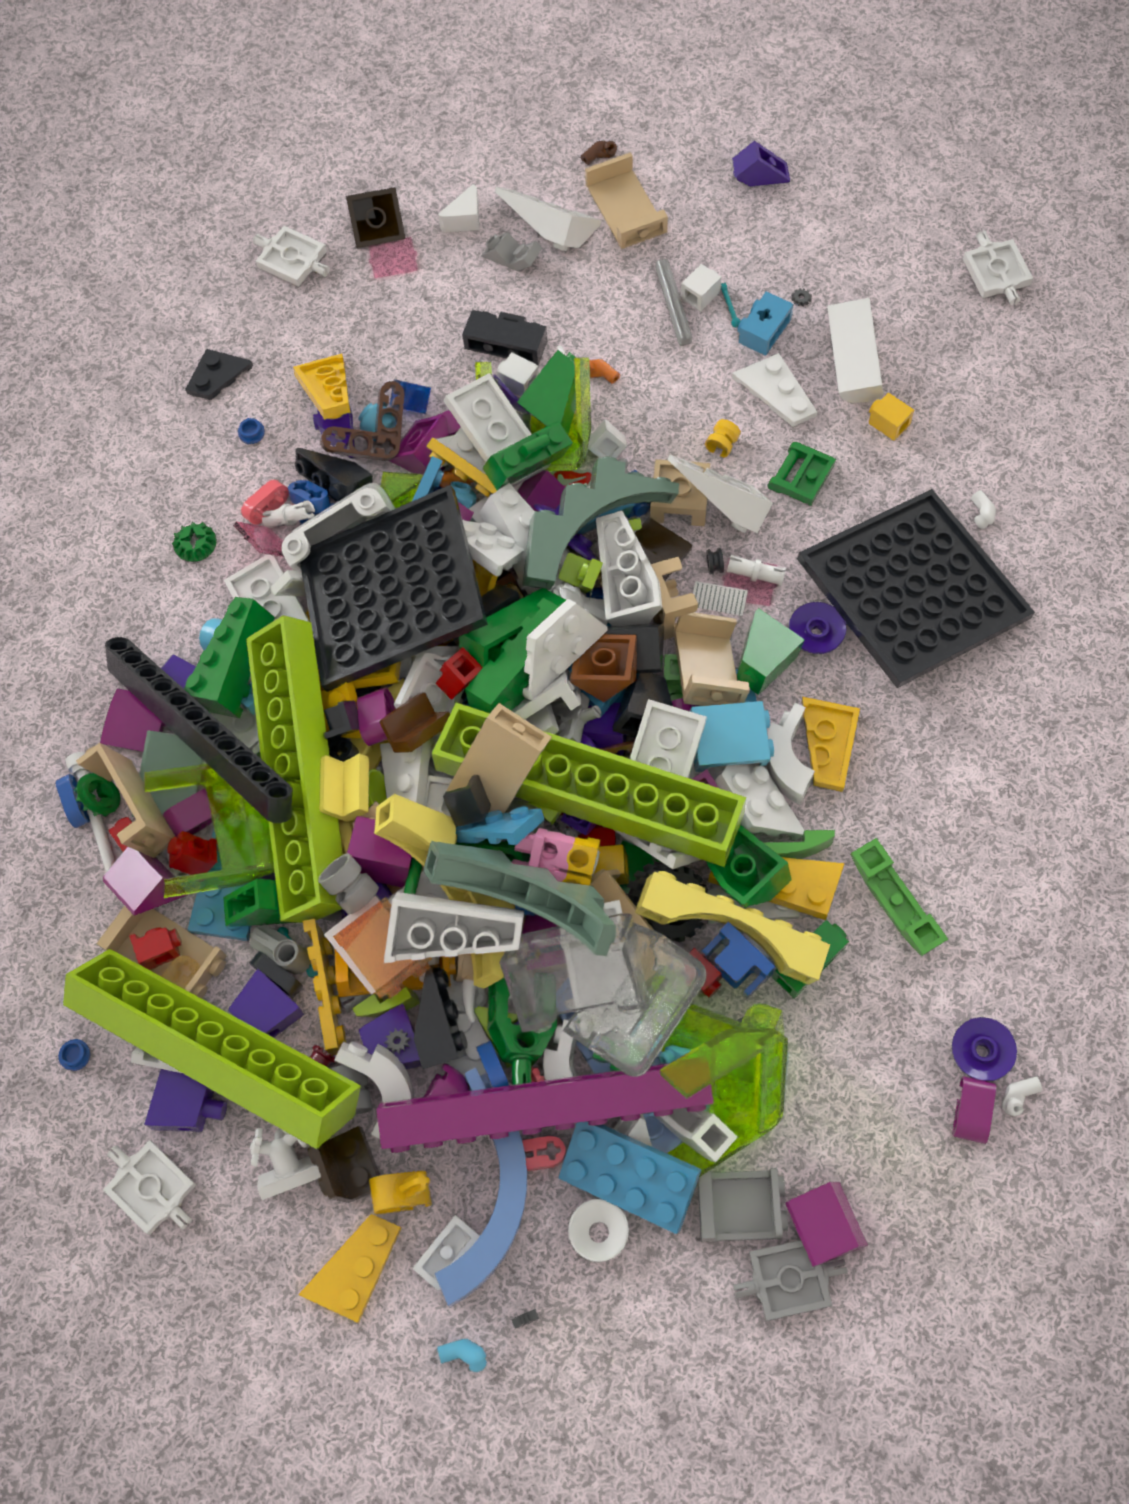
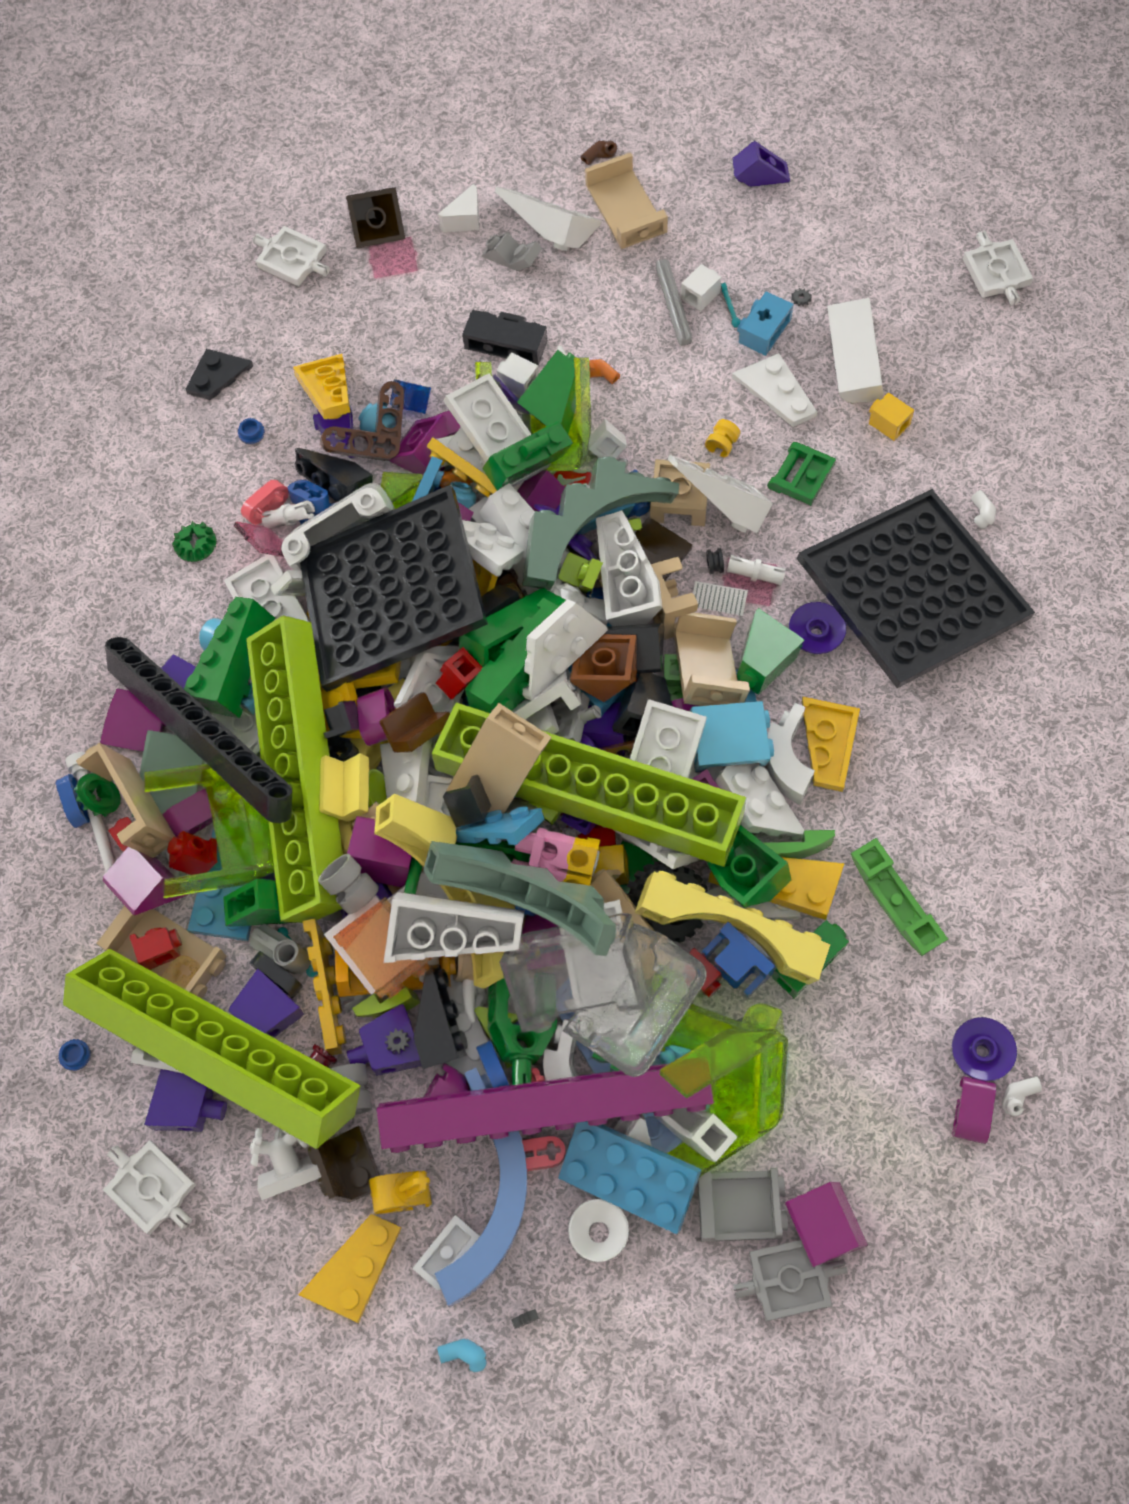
white arch [335,1041,414,1139] -> none

